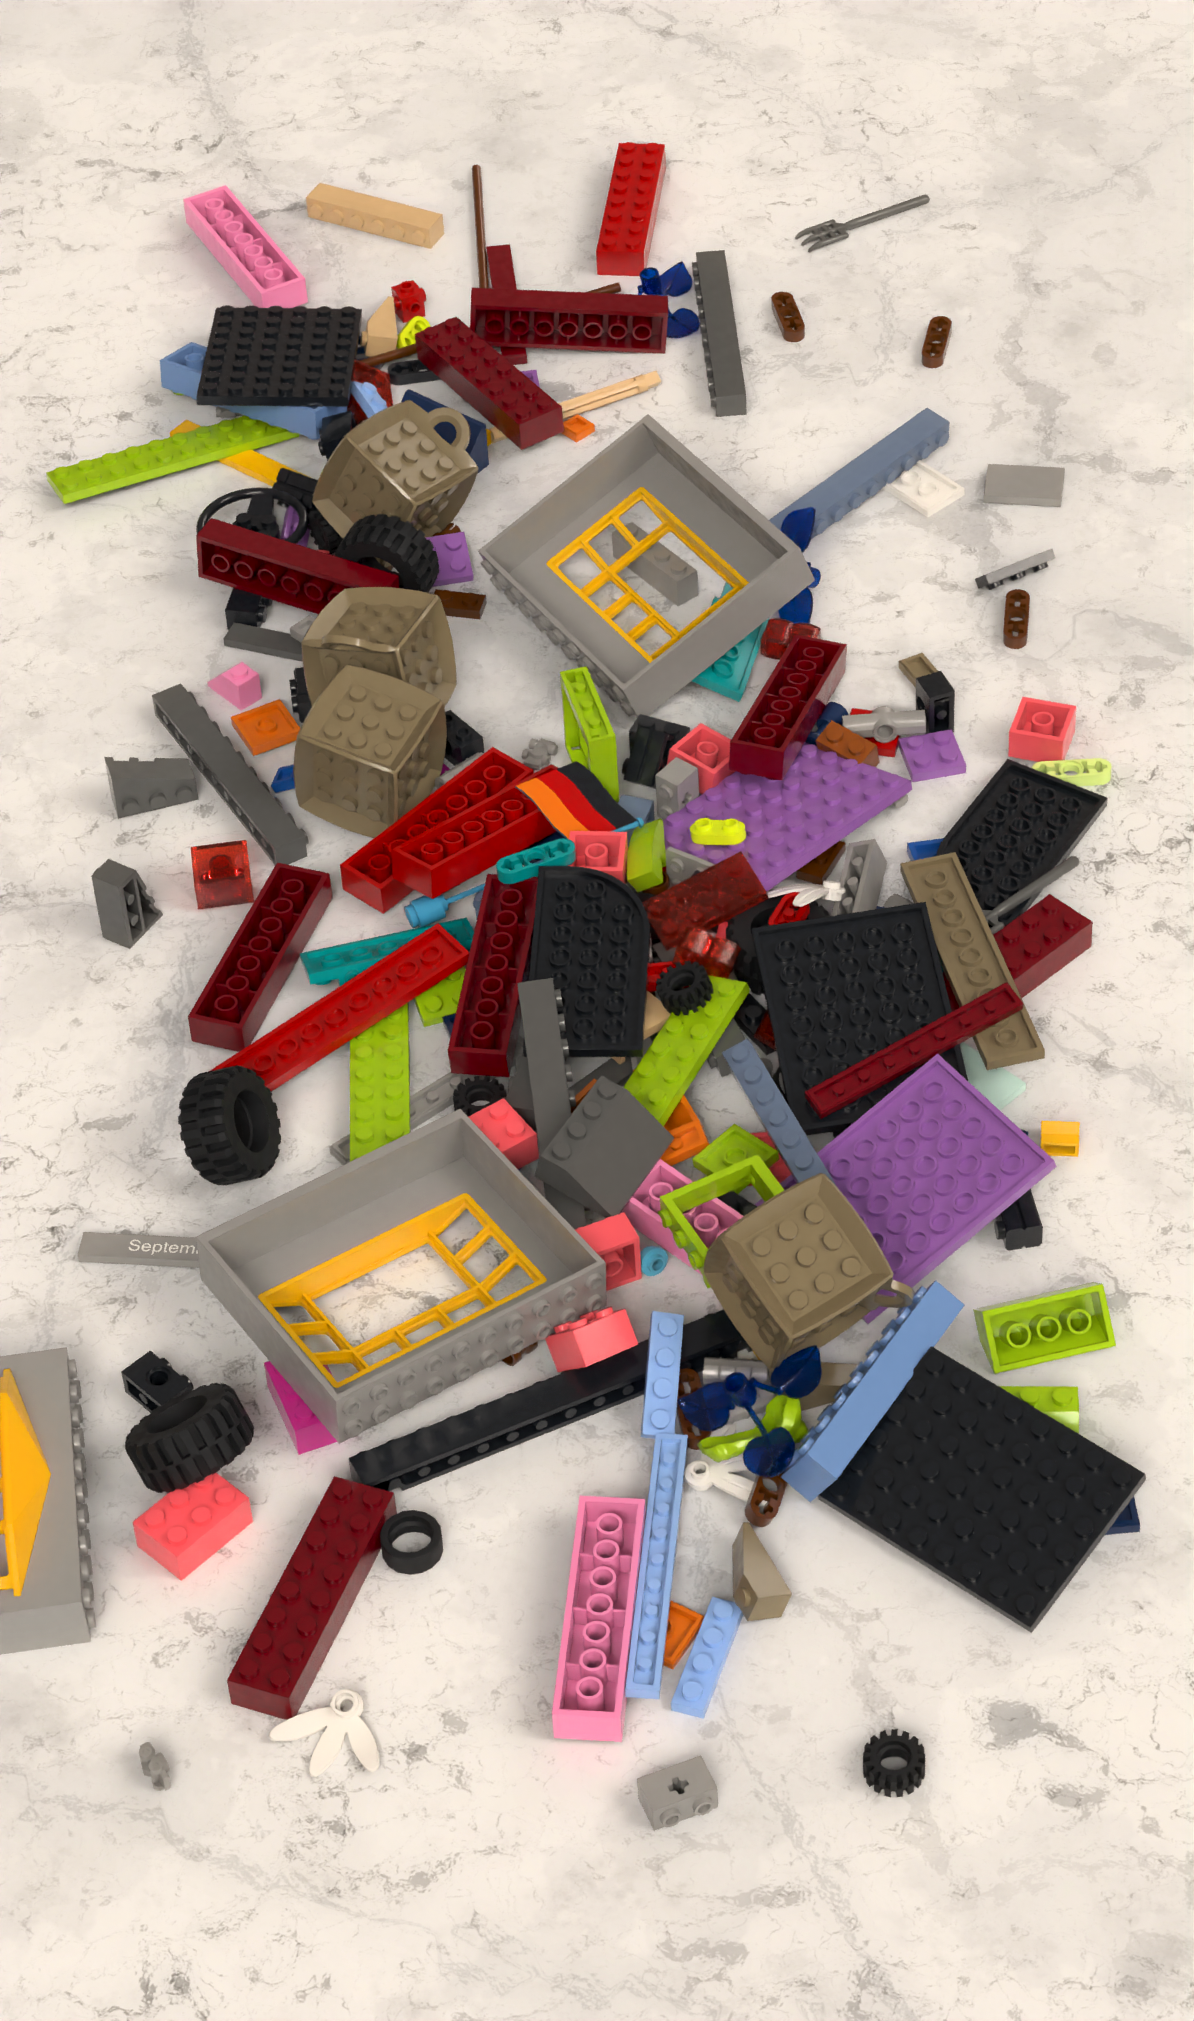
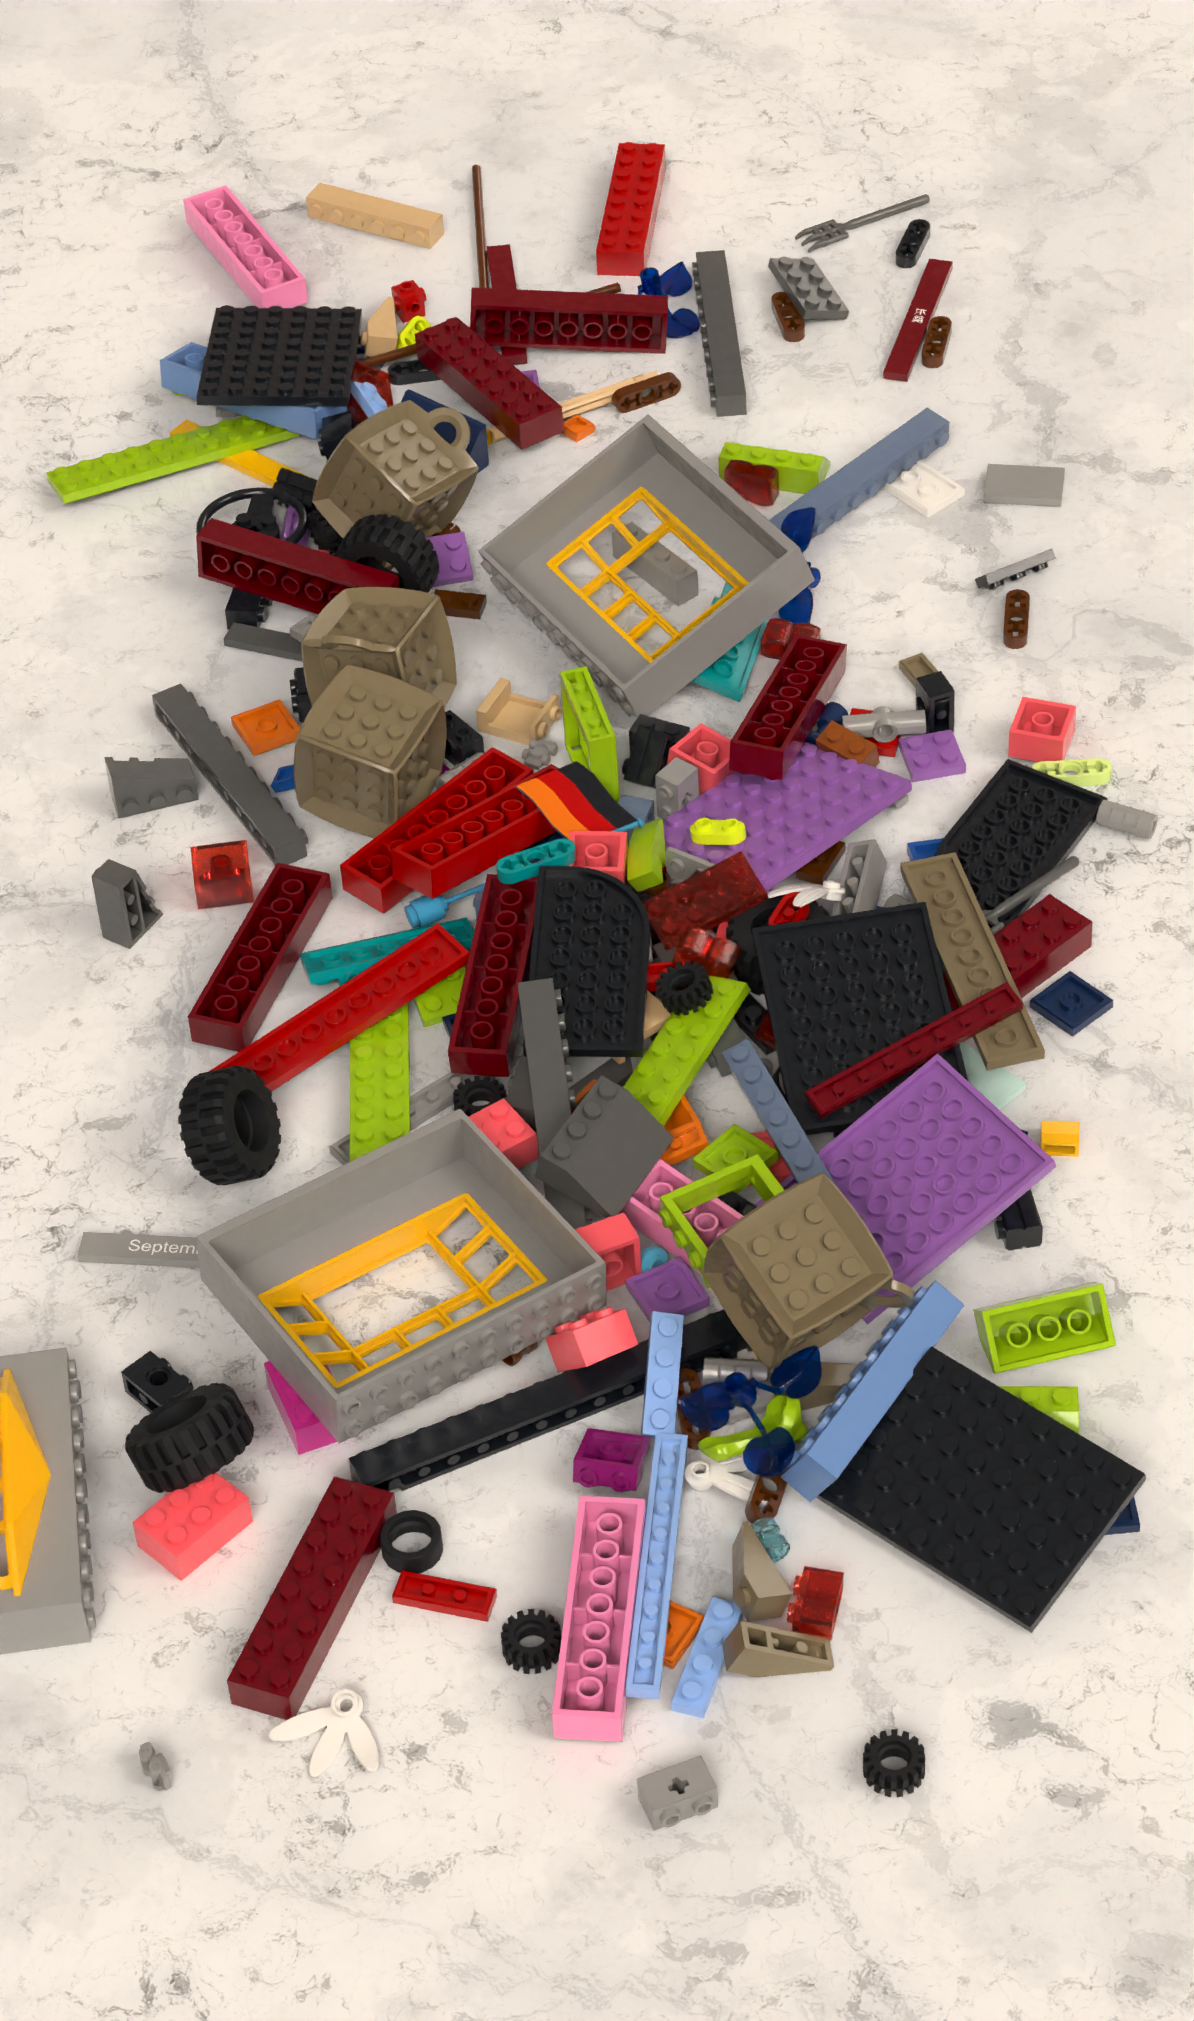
bright pink slope [207,662,262,711] -> none
none -> red tile [392,1570,497,1622]
none -> tan panel [476,678,562,746]
none -> black tyre [501,1609,562,1674]
none -> magenta plate [573,1428,651,1492]
none -> reddish brown beam [611,372,681,413]
none -> medium lavender plate [625,1257,710,1322]
none -> lime slope [718,442,830,494]
none -> dark tan slope [722,1620,834,1677]
none -> clear red brick [724,460,779,506]
none -> clear light blue wheel [751,1517,790,1563]
none -> dark grey plate [768,257,849,319]
none -> clear red brick [787,1566,844,1641]
none -> dark red tile [883,258,953,382]
none -> black beam [895,219,930,268]
none -> dark blue tile [1030,971,1113,1037]
none -> light grey axle [1096,800,1158,839]

